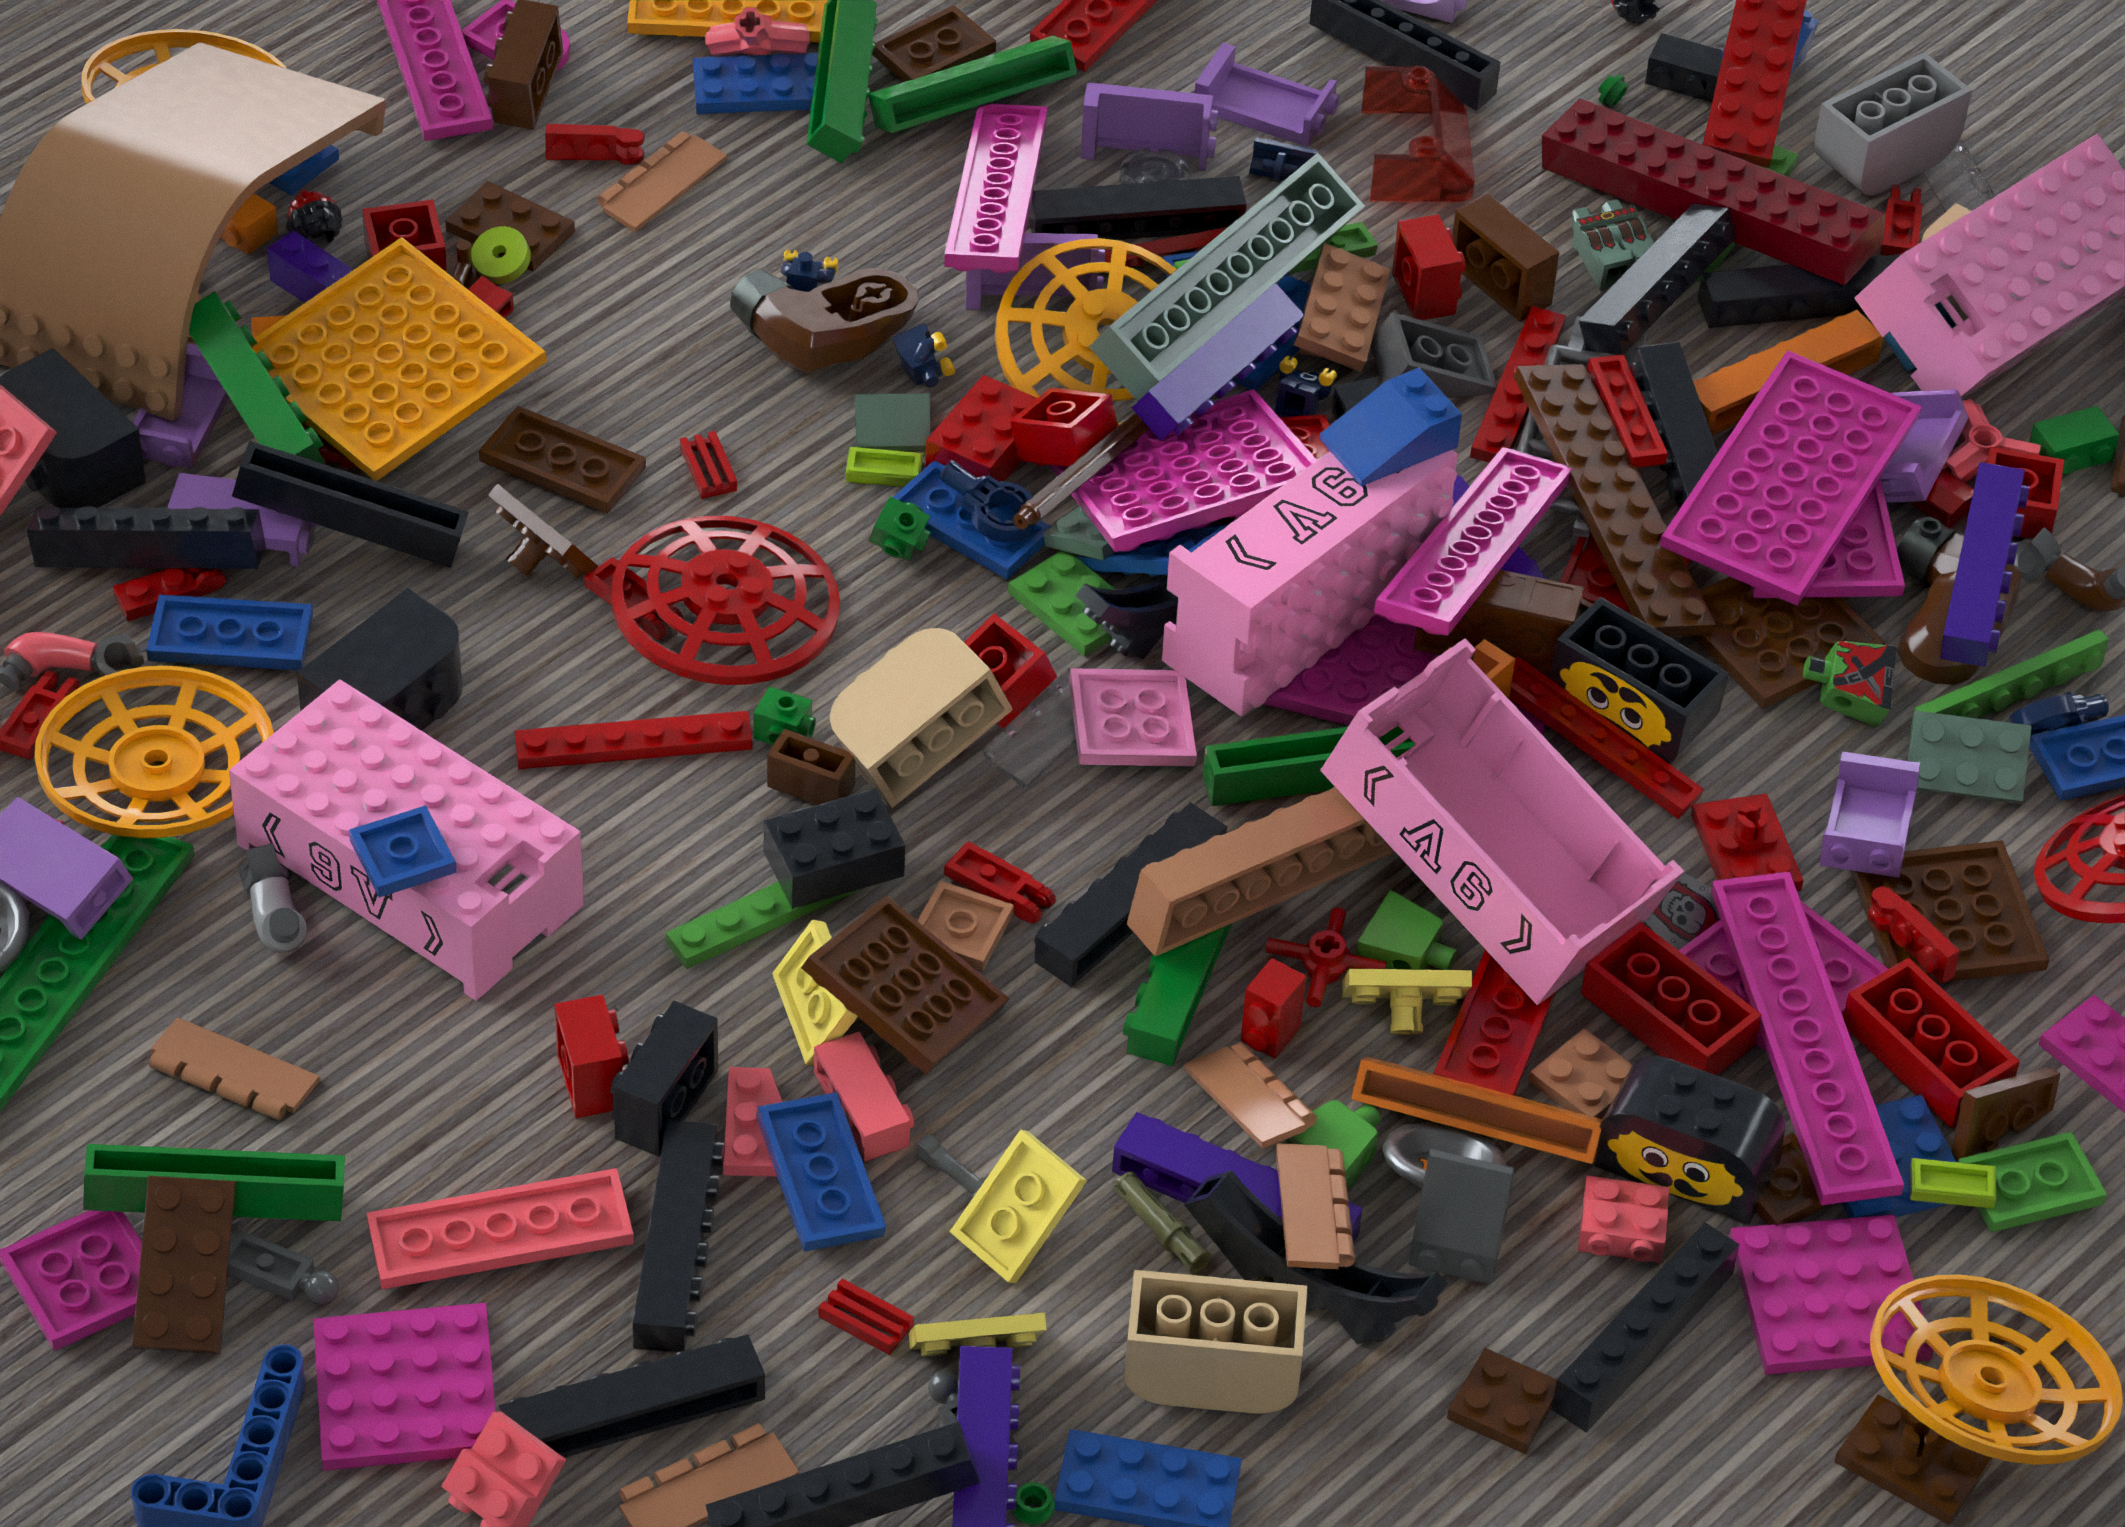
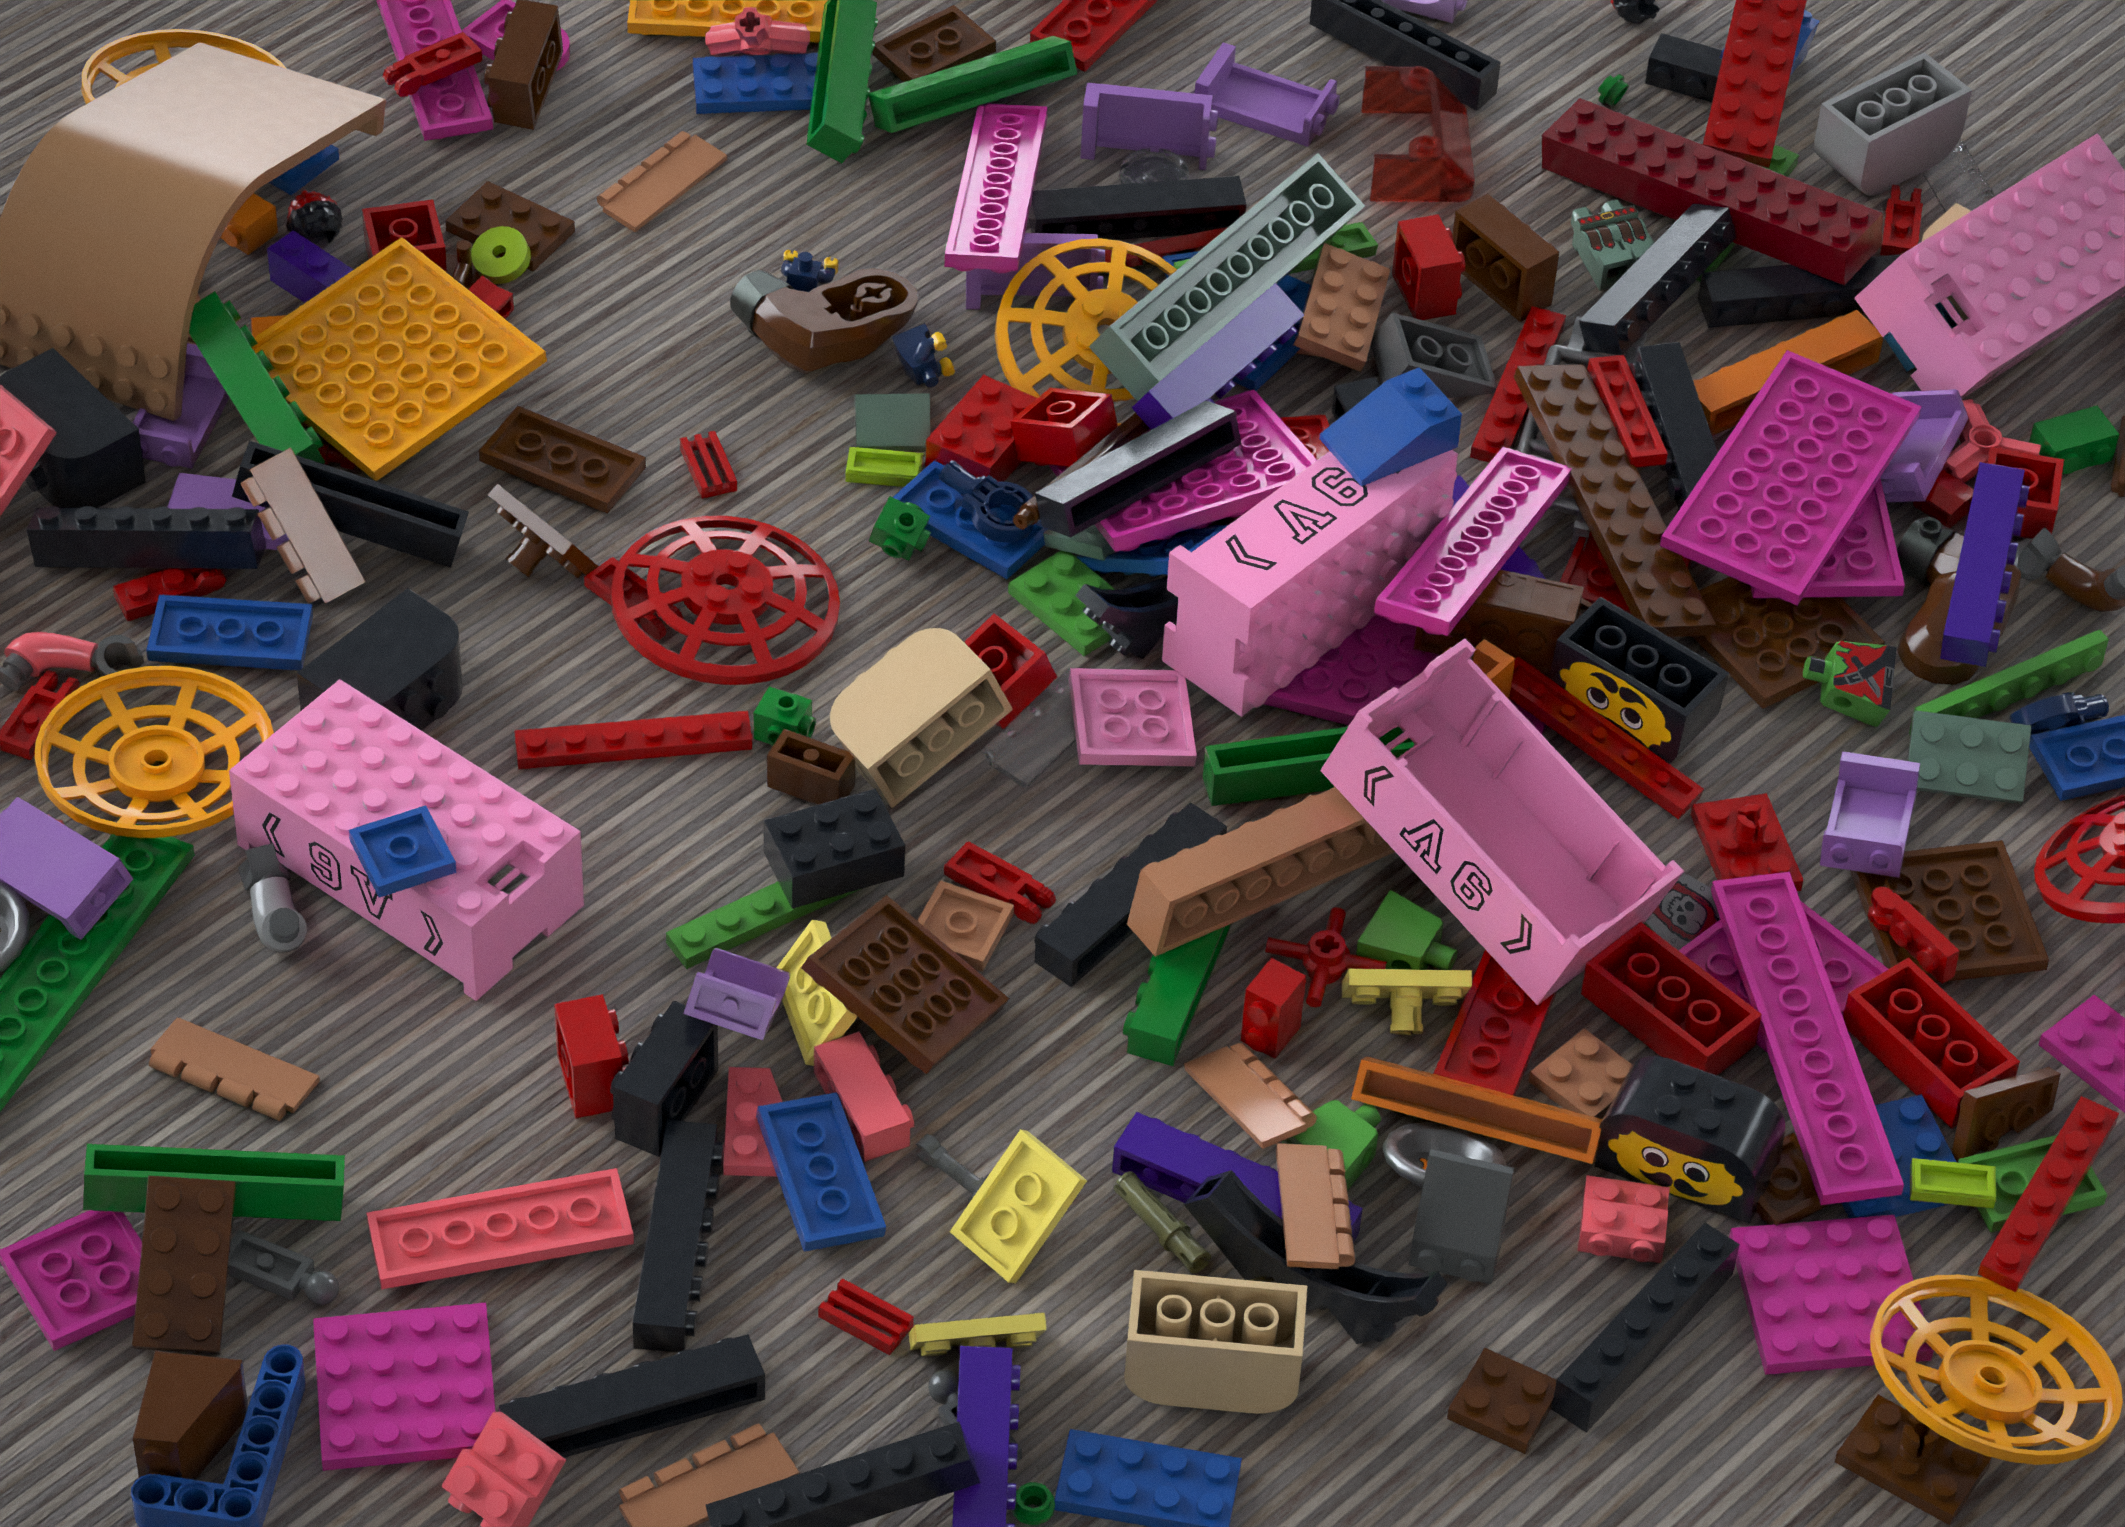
red hinge [545,124,645,165] -> none
dark blue hips [1249,137,1318,183] -> none
dark blue piece [1274,356,1337,417] -> none
none -> reddish brown slope [133,1351,248,1480]
none -> nougat windscreen [240,447,366,604]
none -> red hinge [382,32,483,98]
none -> medium lavender panel [683,948,790,1040]
none -> black brick [1035,400,1242,538]
none -> red plate [1978,1096,2119,1292]

